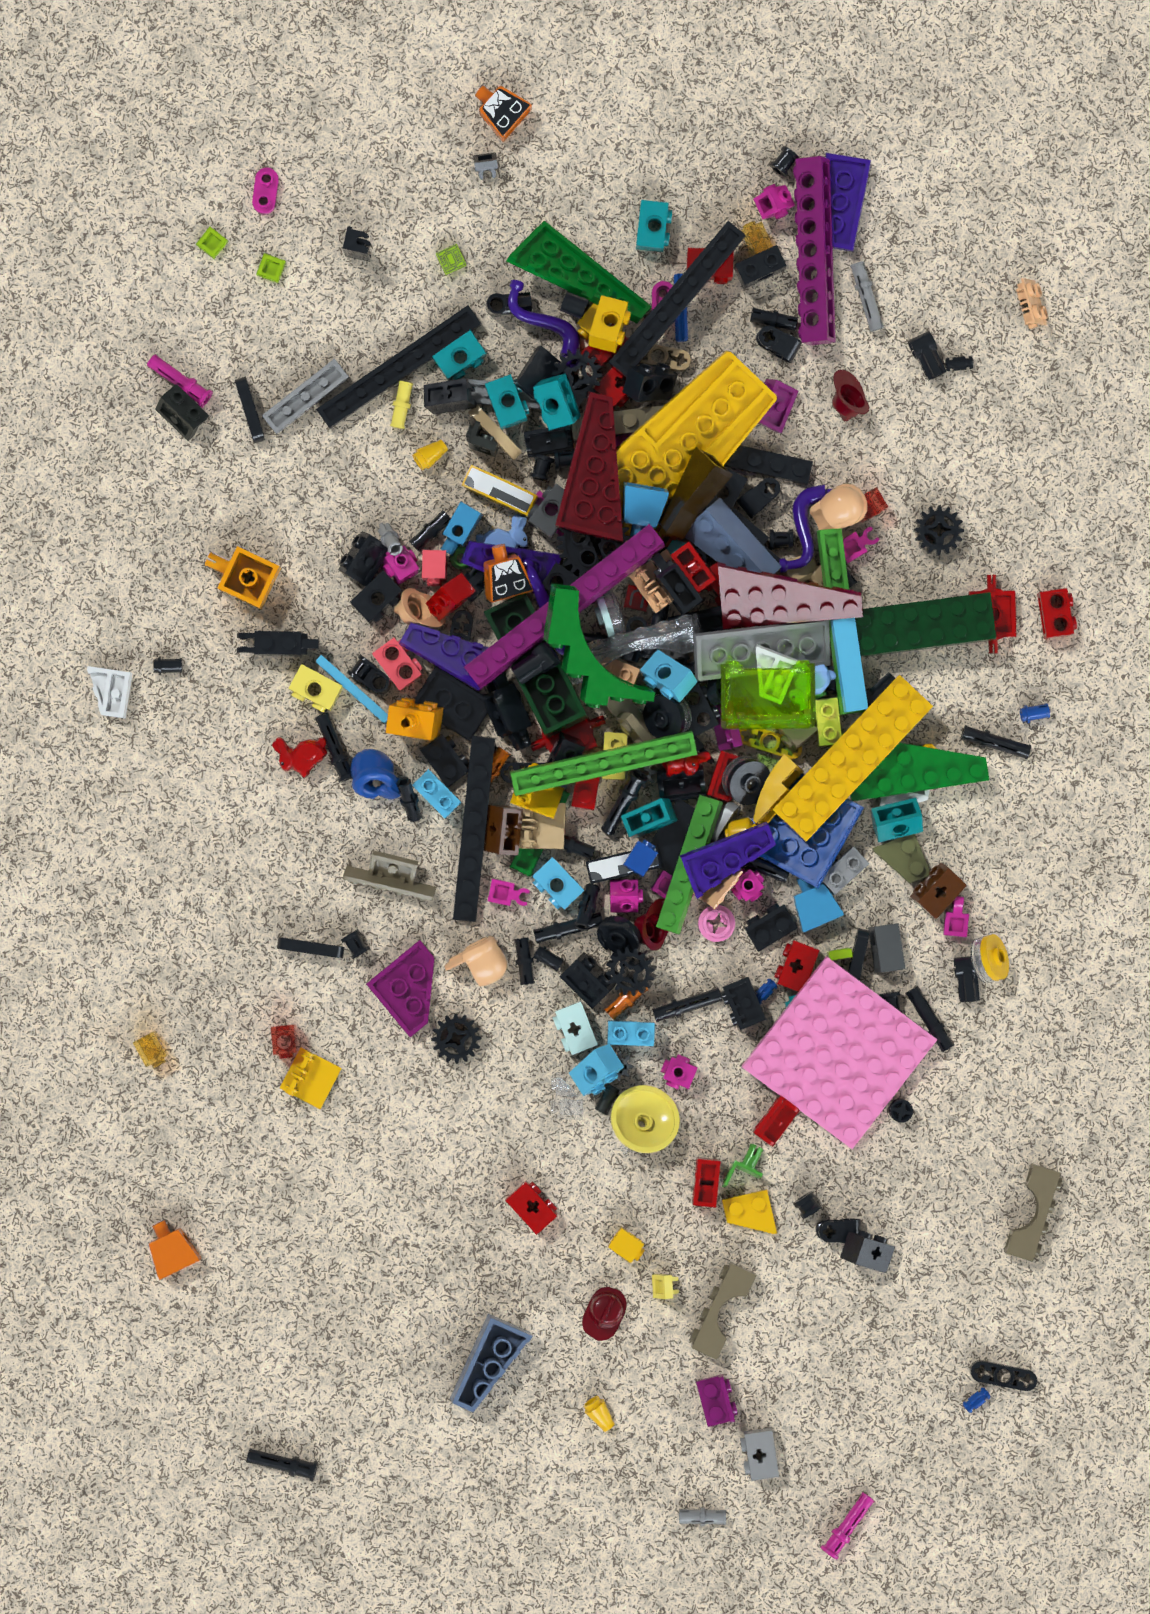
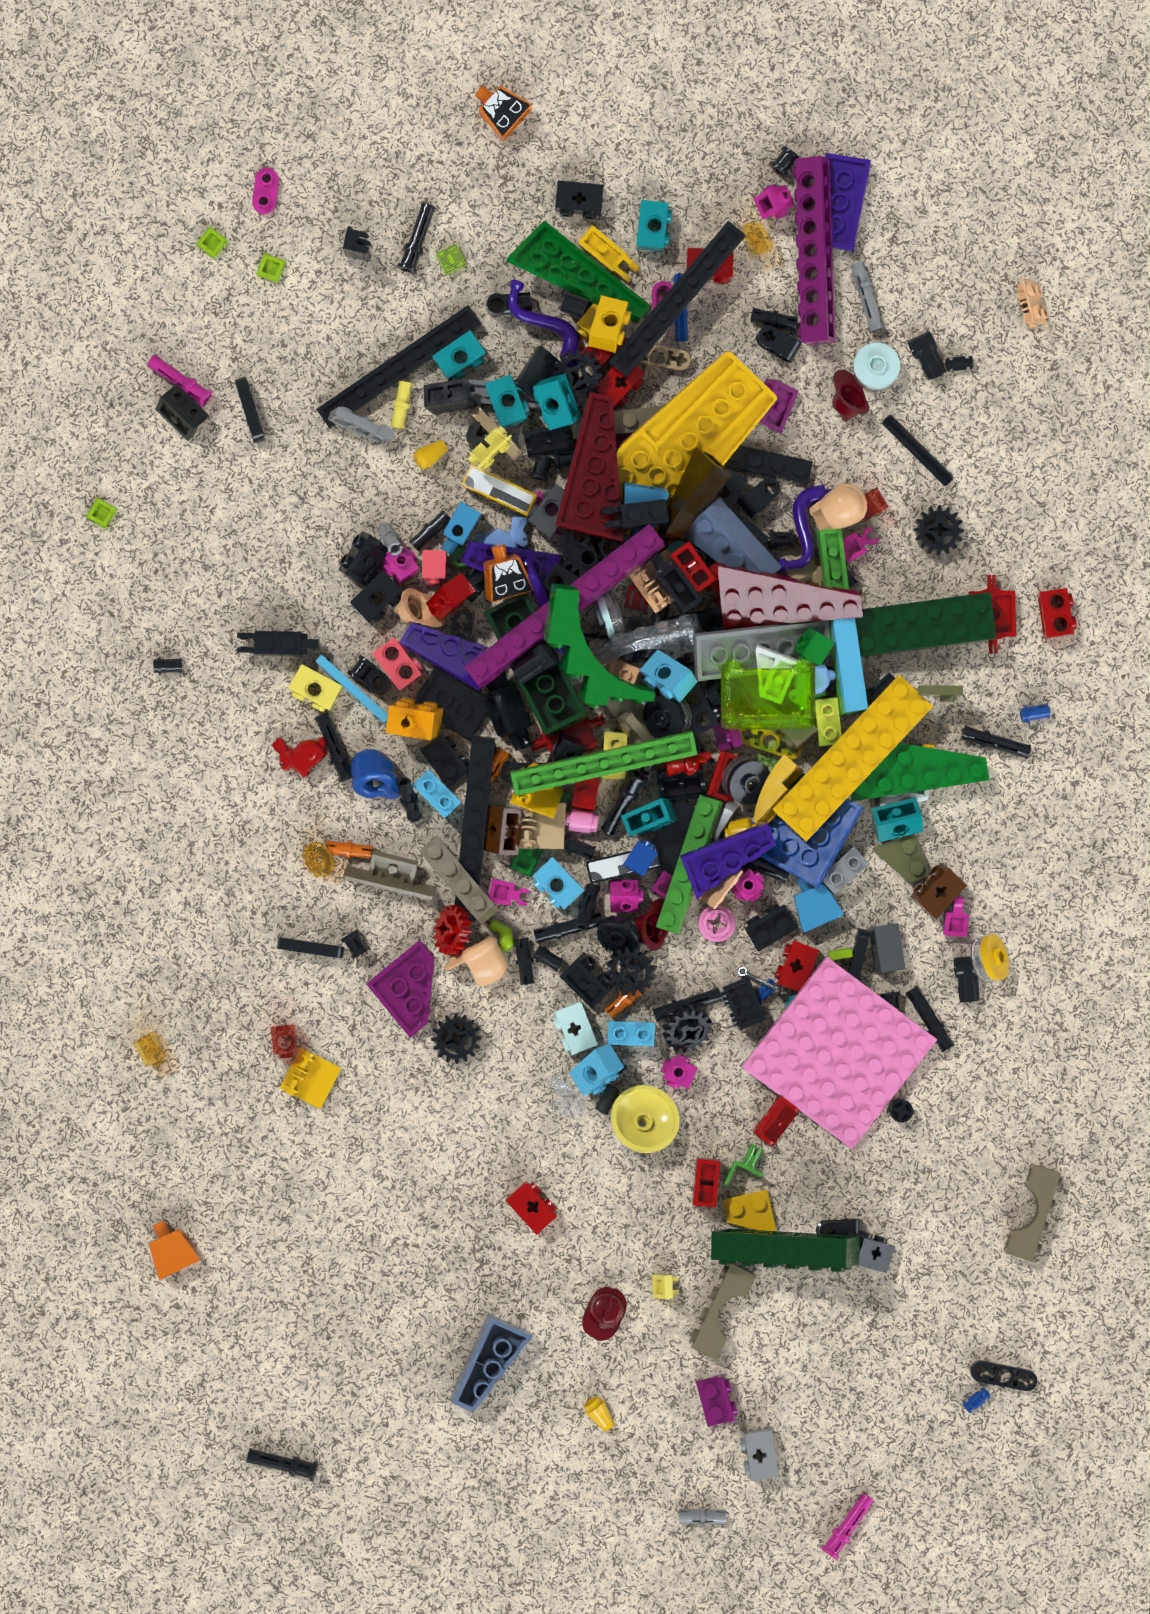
white wing [87,666,133,719] -> none
light orange brick [205,546,281,610] -> none
light grey plate [262,359,349,435] -> none
tile [473,152,498,180] -> none
yellow brick [608,1227,645,1263] -> none
black brick [622,363,678,402] -> none
black brick [734,245,787,290] -> none
black wheel [793,1191,822,1219] -> none
none -> lime tile [86,497,118,529]
none -> clear yellow gear [301,842,335,878]
none -> orange pin [325,840,373,860]
none -> light grey hinge [328,407,395,444]
none -> black pin [397,203,436,274]
none -> dark tan arch [419,836,500,924]
none -> red gear [433,904,472,956]
none -> light yellow hinge [467,426,512,471]
none -> lime arm [488,918,514,952]
none -> black brick [555,180,604,219]
none -> bright pink brick [565,808,599,834]
none -> yellow hinge [577,225,640,283]
none -> black hinge [602,499,669,529]
none -> black gear [662,1005,713,1053]
none -> dark green brick [711,1228,860,1272]
none -> dark grey hinge [738,967,781,993]
none -> green brick [794,626,835,666]
none -> light aqua piece [853,343,900,392]
none -> black axle [882,415,954,486]
none -> olive wing [918,685,963,702]

